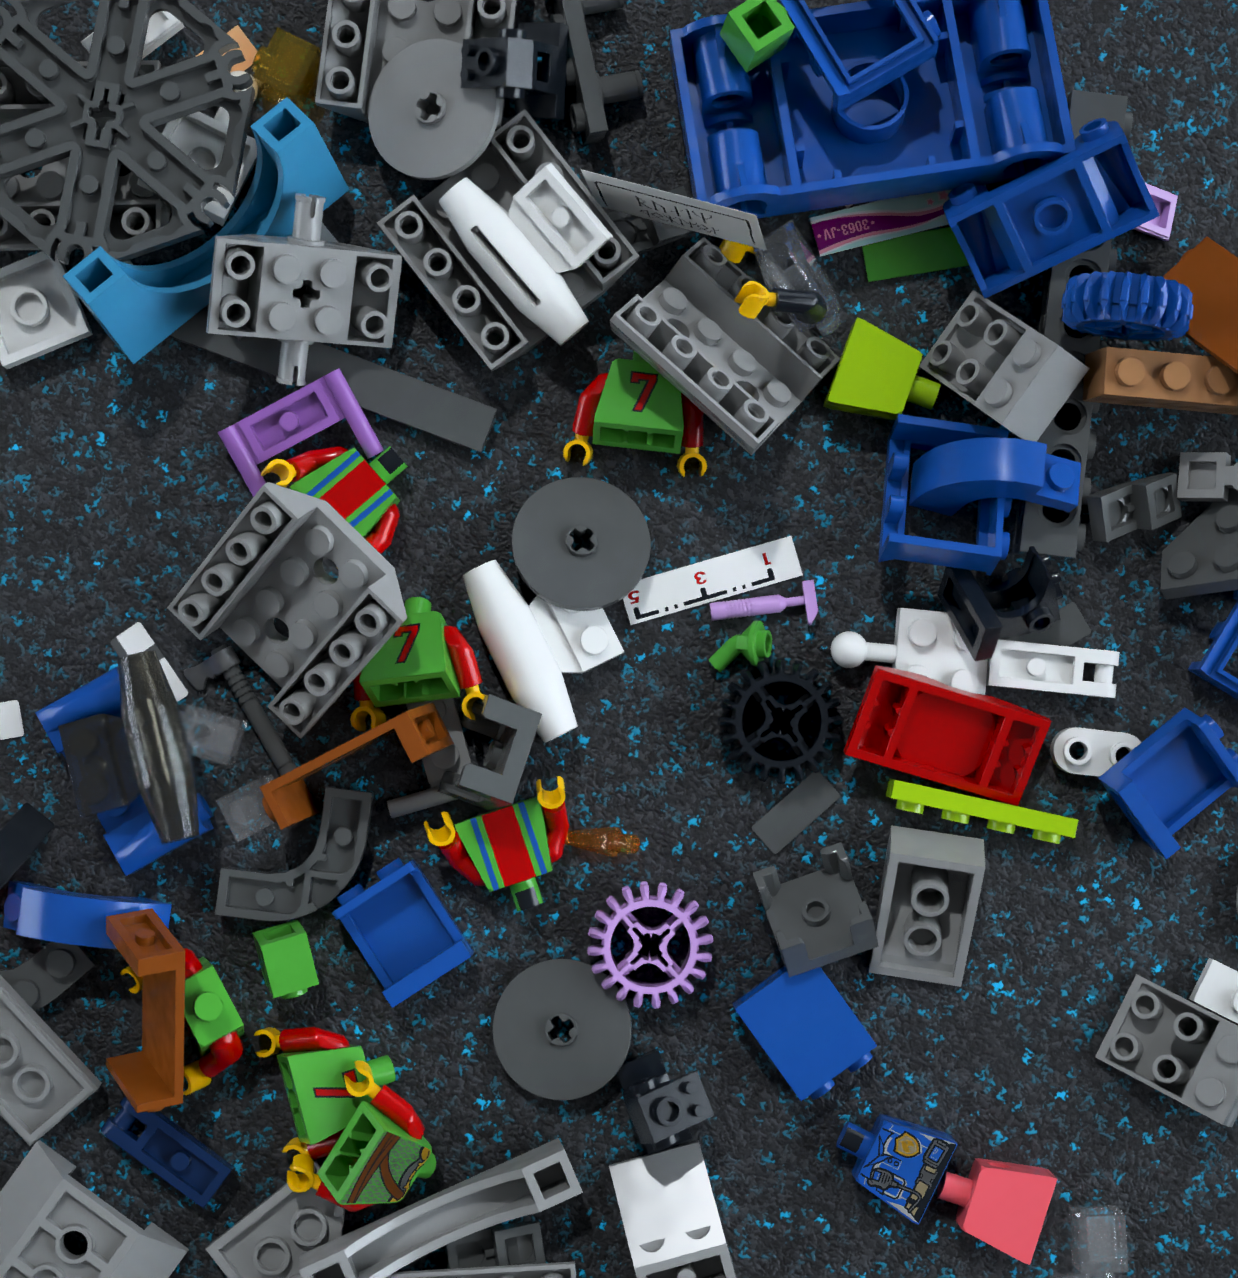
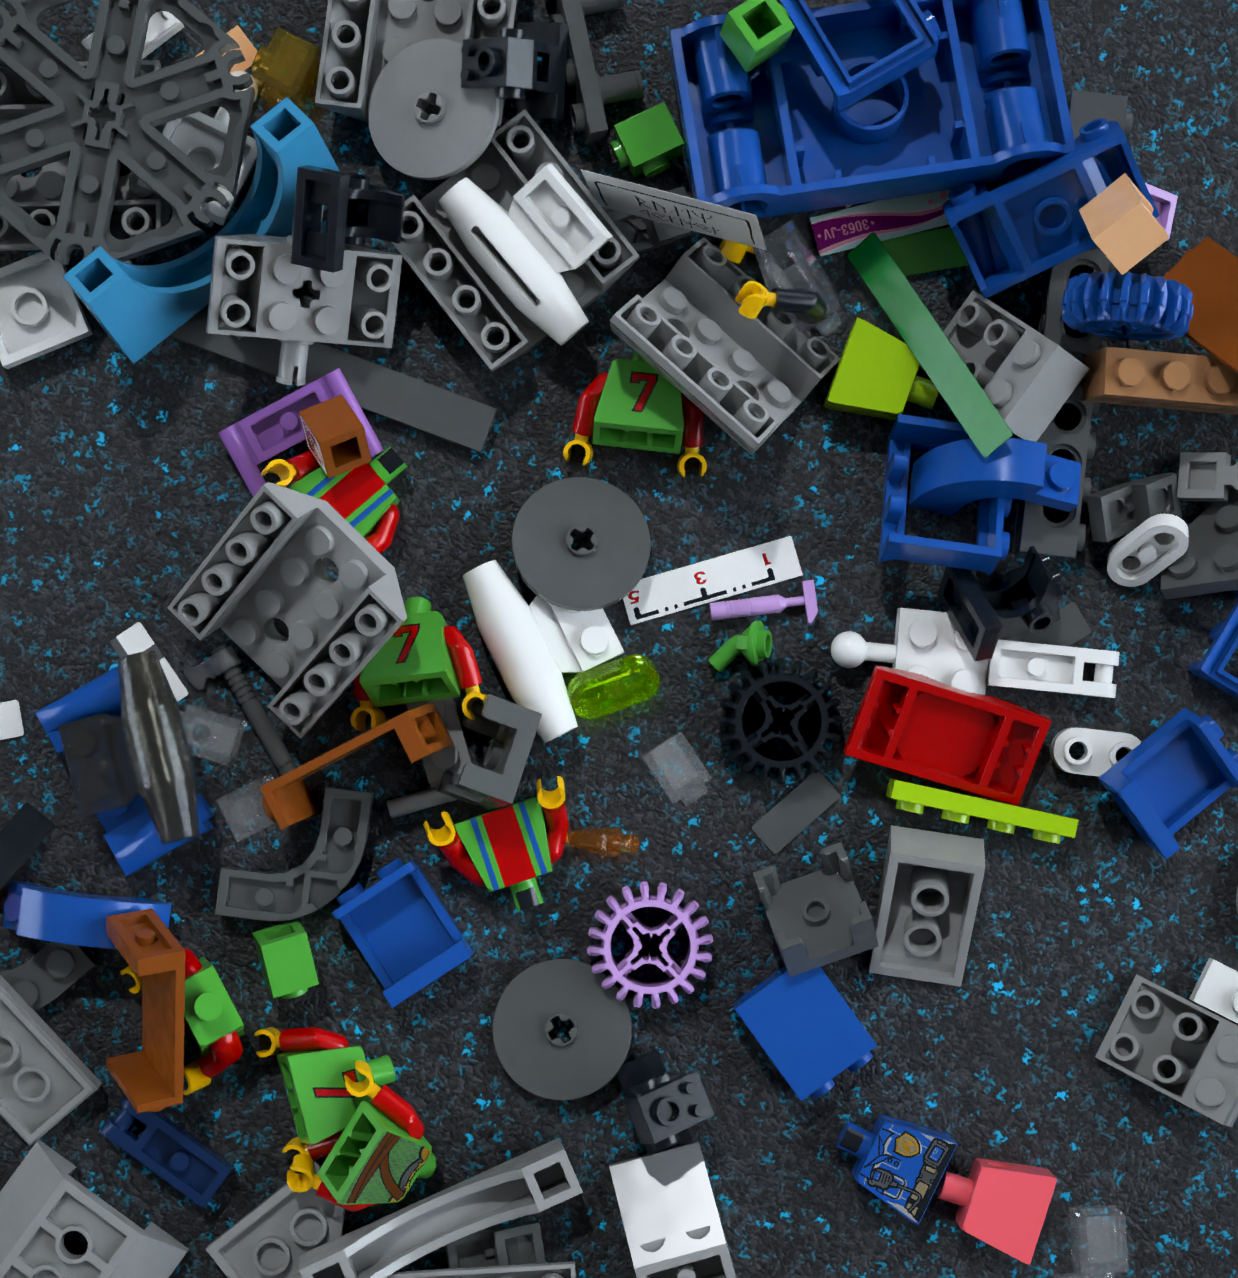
none -> black tile [291,165,405,273]
none -> dark orange brick [299,395,372,479]
none -> clear neon green plate [567,655,660,719]
none -> bright green brick [609,102,684,178]
none -> clear brick [642,731,712,806]
none -> green sticker [848,232,1012,457]
none -> light nougat panel [1079,173,1168,275]
none -> white plate [1107,514,1189,587]

